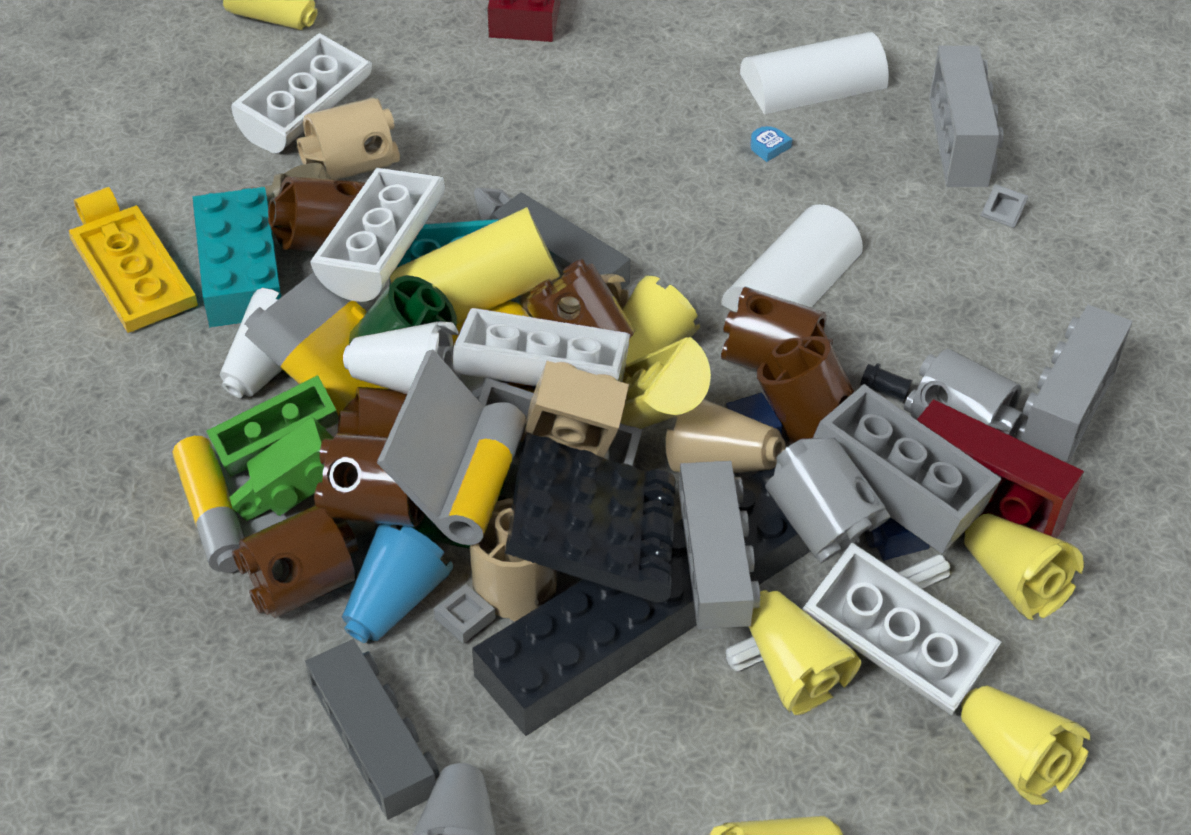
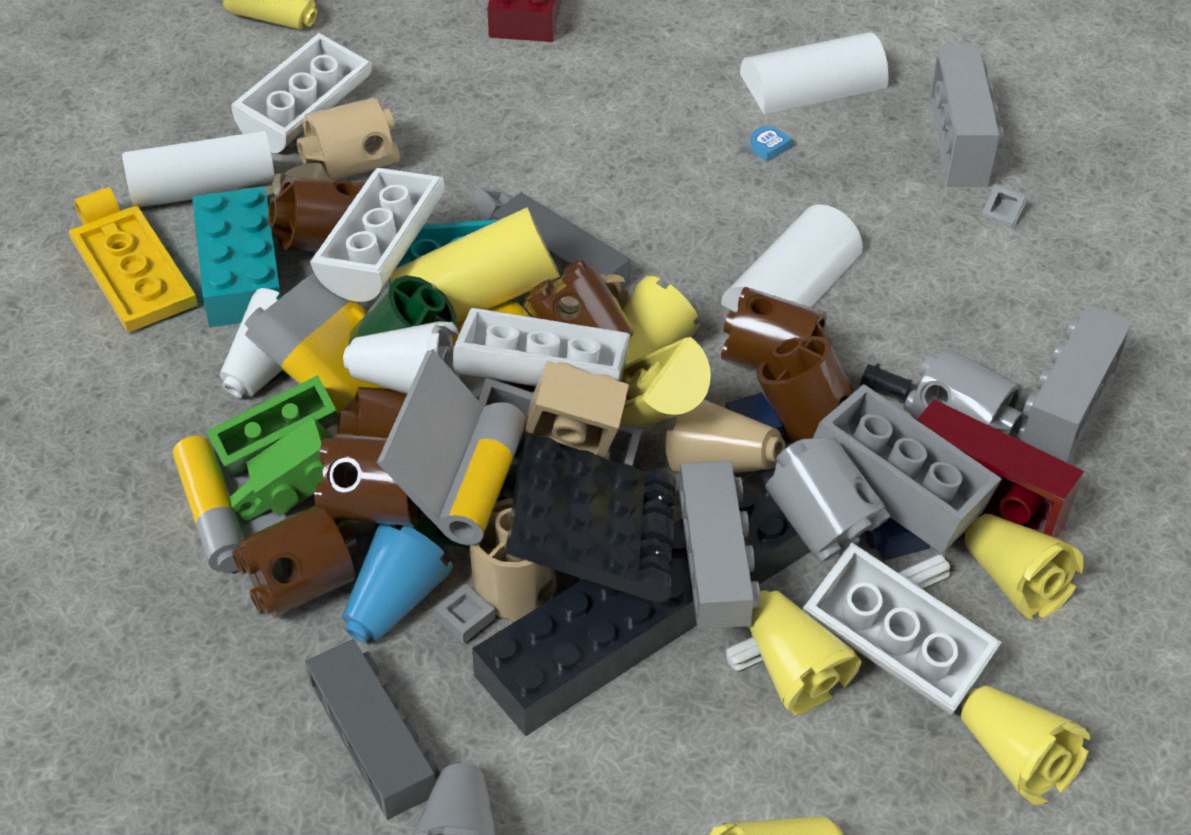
none -> white brick [122,131,275,208]

